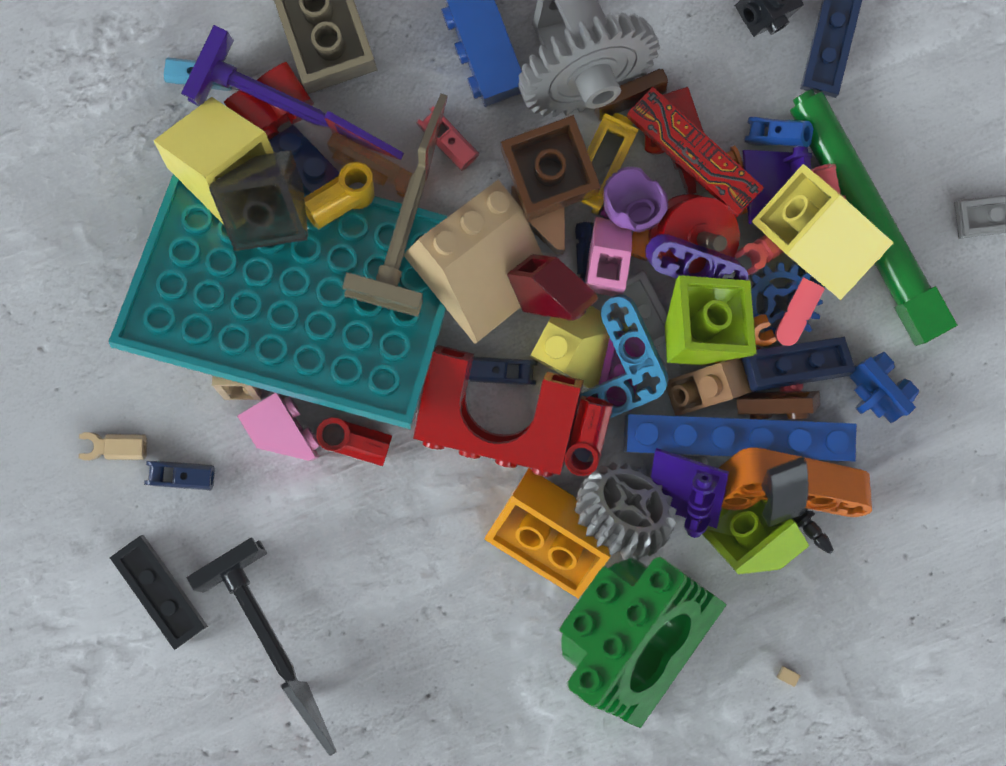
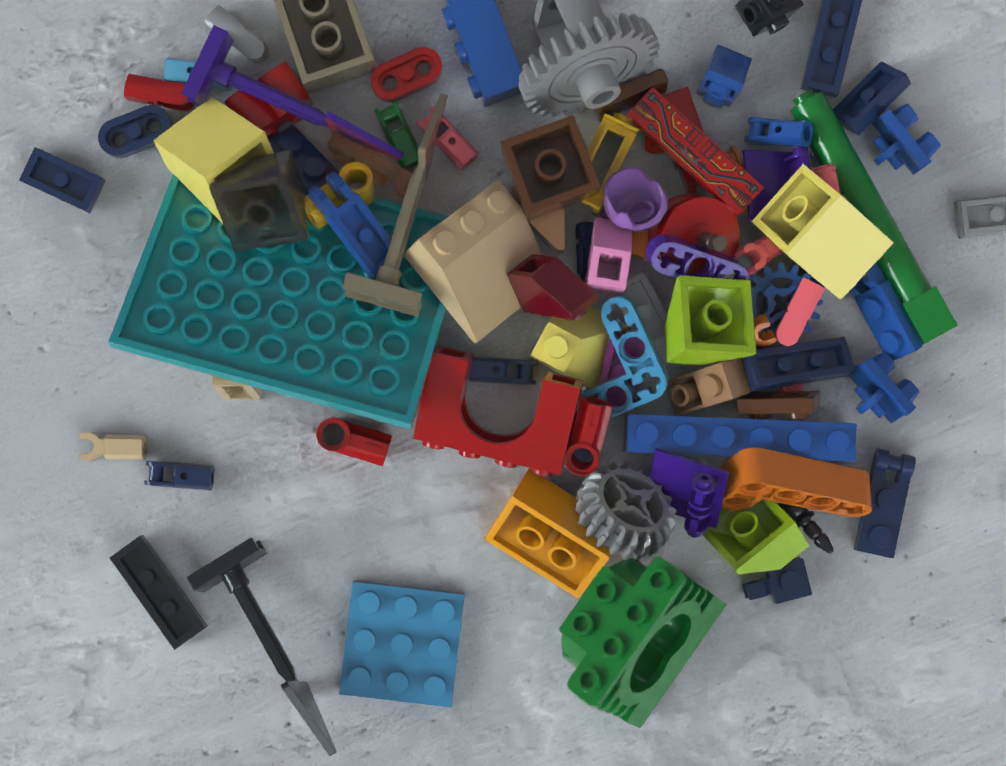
bright pink slope [238,393,320,461] -> none
black slope [761,456,808,527] -> none
tan piece [777,666,801,687] -> none
none -> dark blue plate [19,147,106,213]
none -> dark blue plate [98,105,173,158]
none -> red bar [124,73,195,112]
none -> light grey bar [204,5,269,63]
none -> blue hinge [308,171,392,279]
none -> dark azure plate [339,580,465,707]
none -> red plate [371,47,442,102]
none -> green bar [374,100,419,171]
none -> blue slope [696,44,752,108]
none -> dark blue plate [742,557,812,604]
none -> dark blue plate [833,61,911,136]
none -> blue hinge [848,263,923,361]
none -> dark blue plate [854,448,916,559]
none -> blue hips [872,104,941,175]

